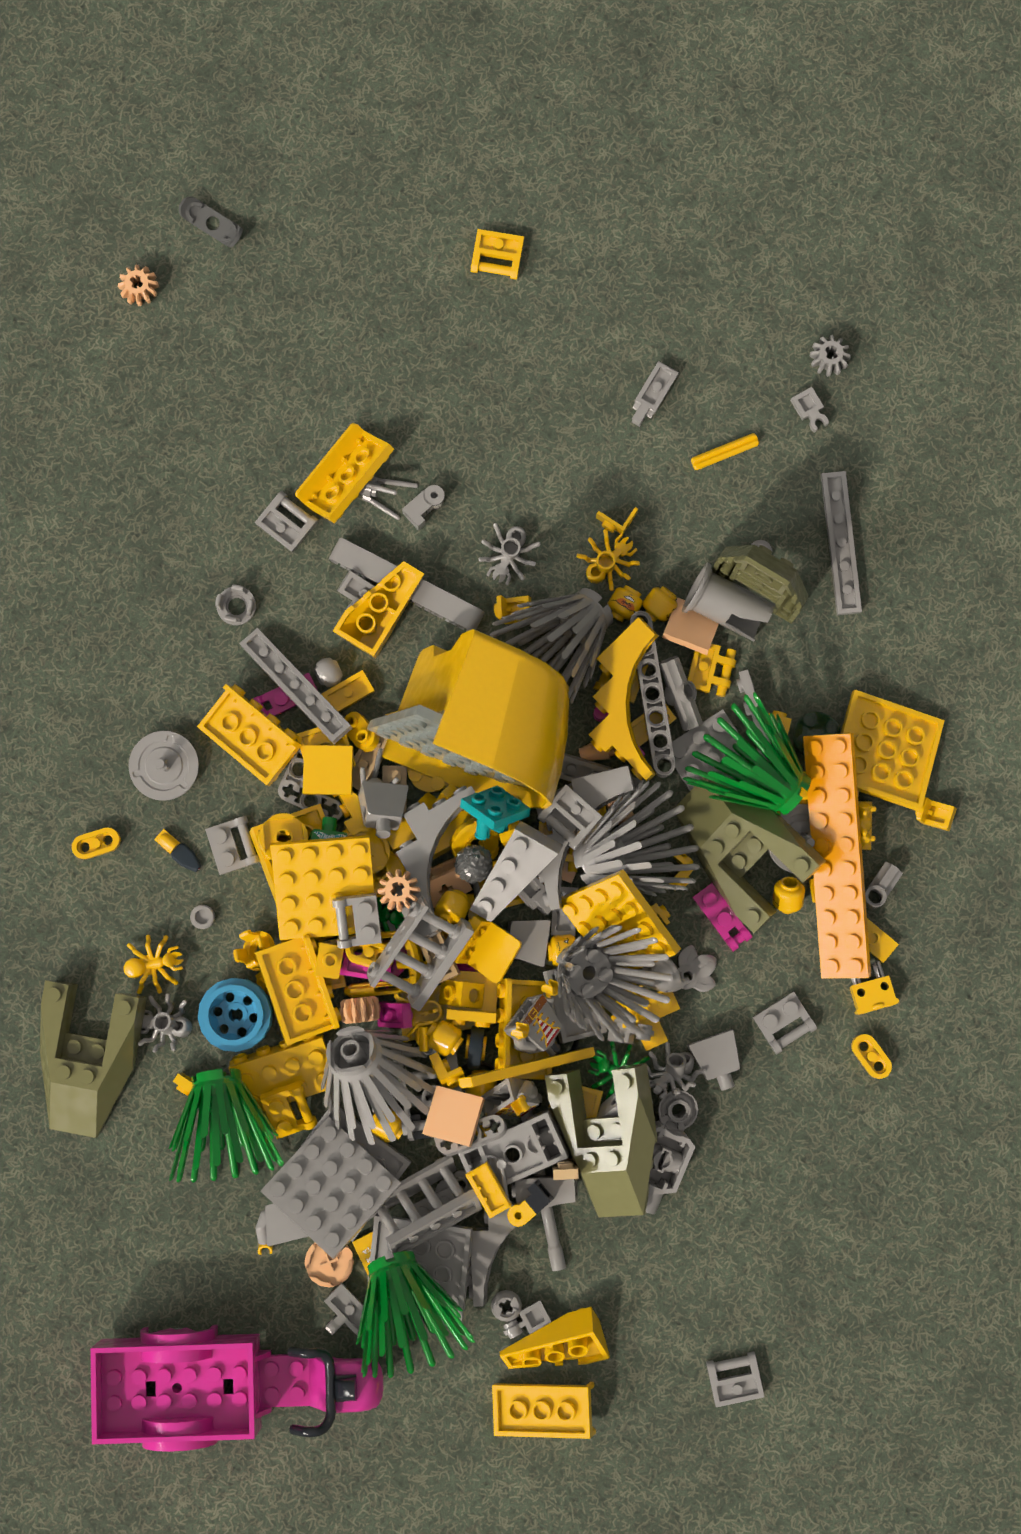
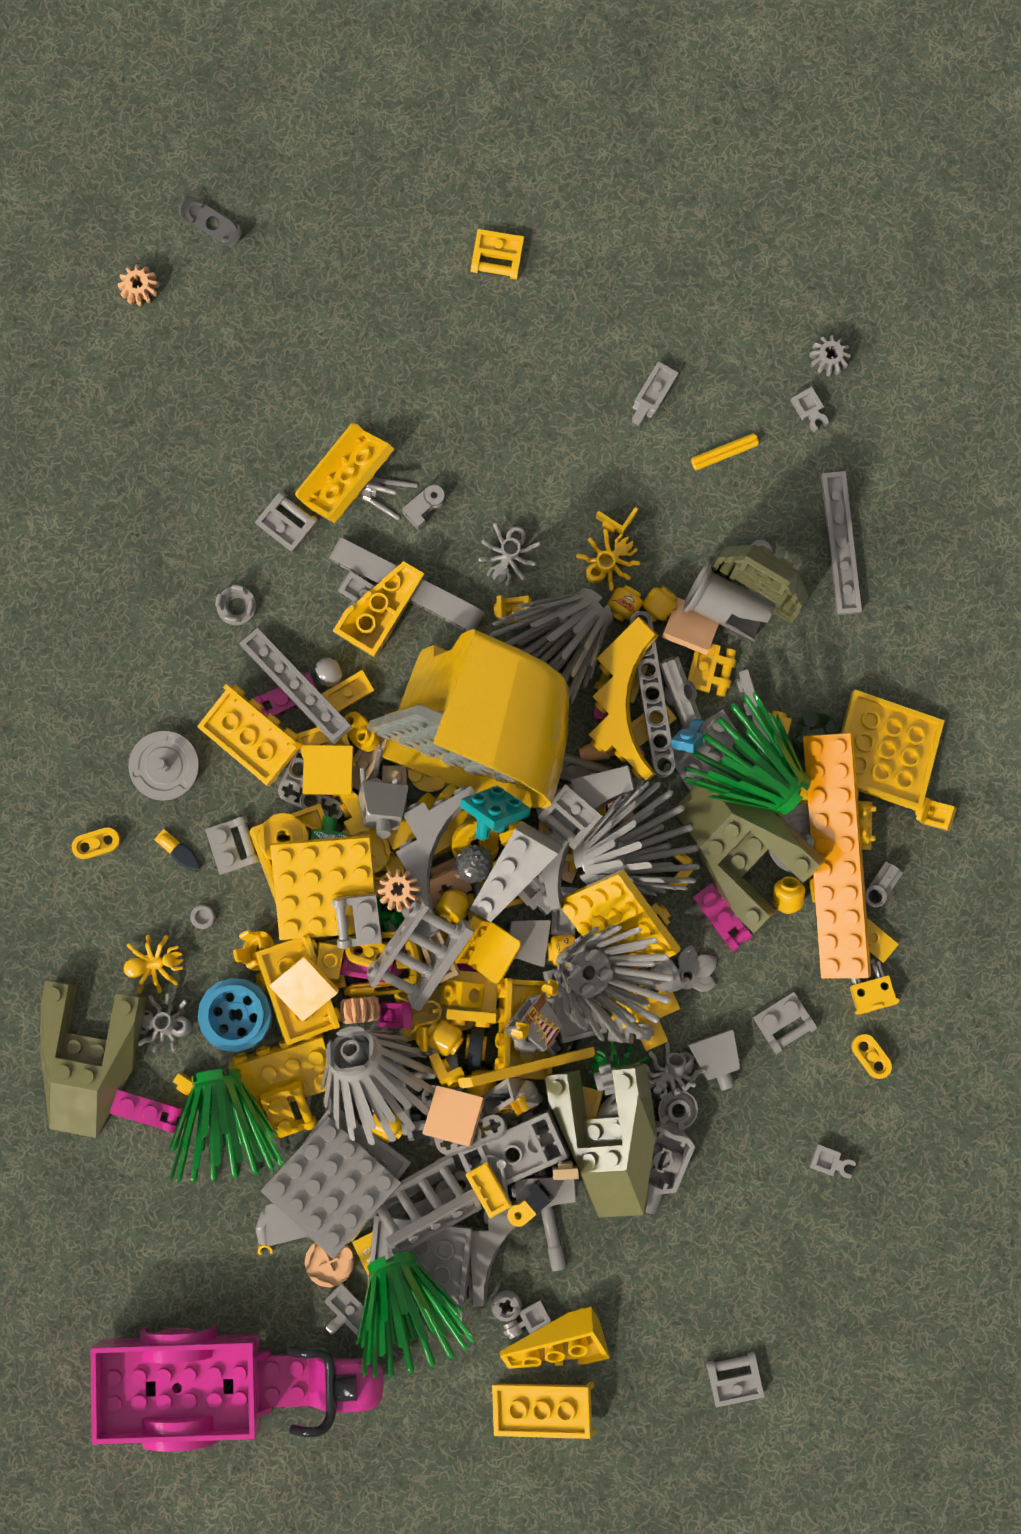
none -> dark pink plate [109,1089,183,1133]
none -> tile [269,954,339,1022]
none -> light grey gear [594,1064,618,1095]
none -> dark azure plate [671,718,704,753]
none -> light grey plate [809,1144,856,1178]

